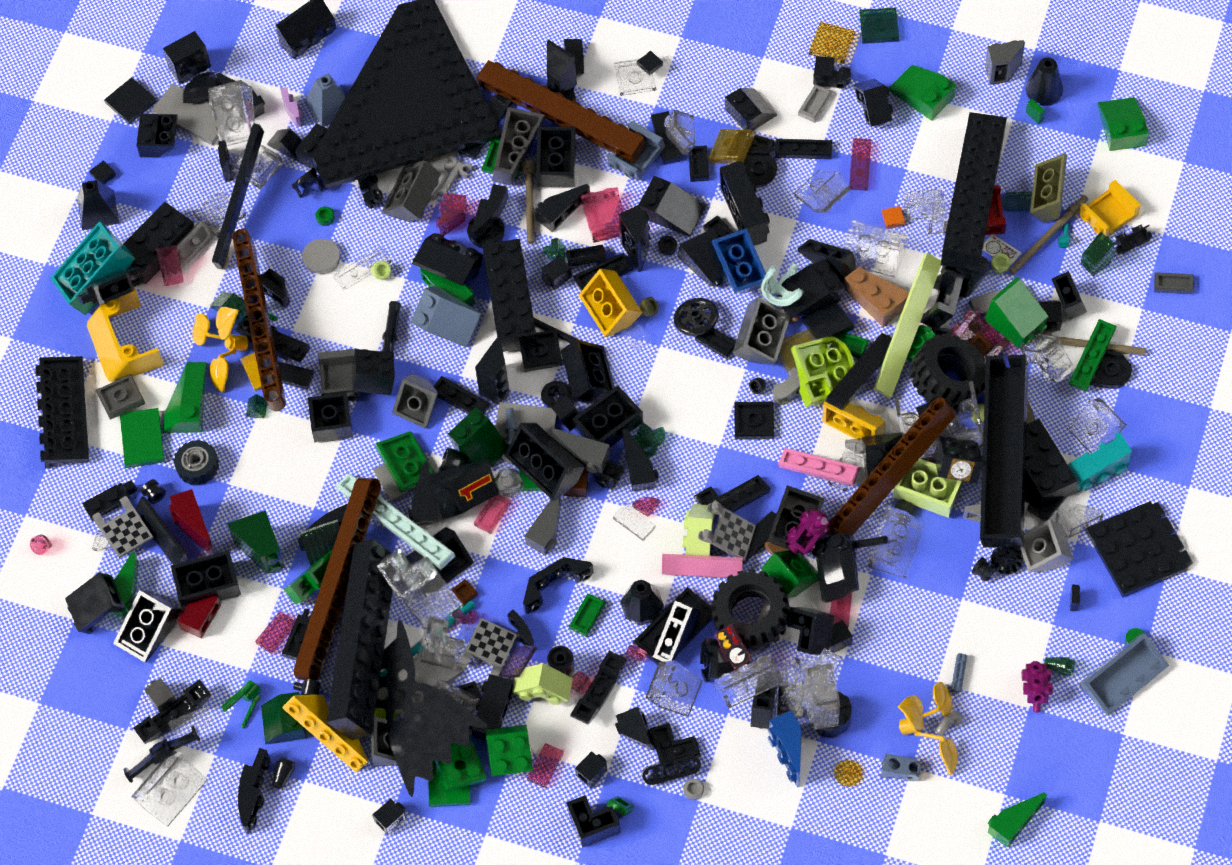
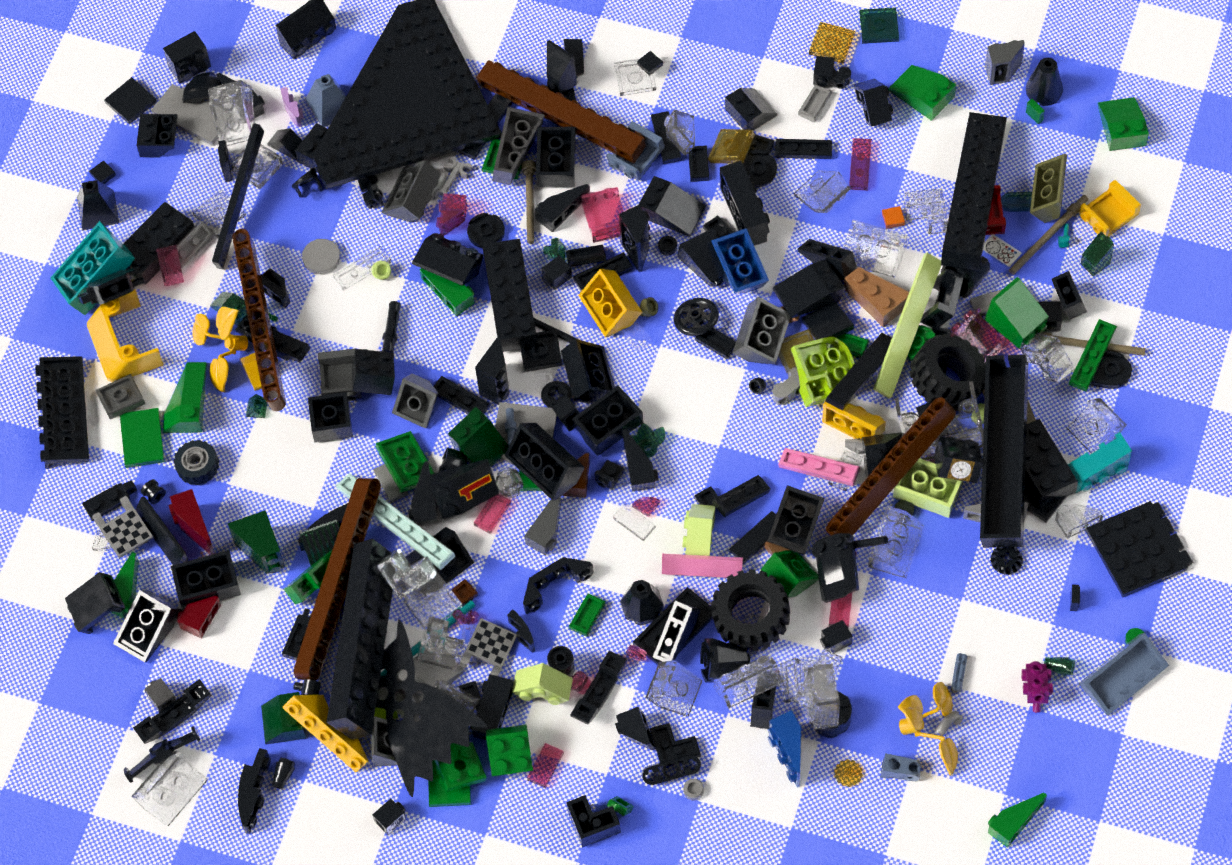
clear pink tile [29,534,52,555] -> none
clear tile [168,706,214,739] -> none
green plant [221,680,261,728] -> none
clear pink tile [255,611,295,654] -> none
black tile [278,361,314,390] -> none
green tile [315,206,335,226] -> none
sand blue slope [411,286,482,347] -> none
black slope [471,184,509,241] -> none
clear purple piece [499,644,537,679] -> none
dark grey slope [552,428,610,474] -> none
black brick [575,751,608,788] -> none
light grey flag [698,501,756,561] -> none
tile [713,624,753,670] -> none
black tile [734,401,774,440] -> none
light aqua helmet [761,264,803,306] -> none
clear piece [775,680,805,717] -> none
magenta brick [786,509,830,555] -> none
black brick [787,606,835,656] -> none
reddish brown tile [969,333,993,356] -> none
black wheel [971,557,996,582] -> none
yellowish green tile [991,253,1010,274] -> none
light grey slope [1020,519,1074,573] -> none
black hinge [1111,224,1153,254] -> none
dark grey tile [1154,272,1194,294] -> none

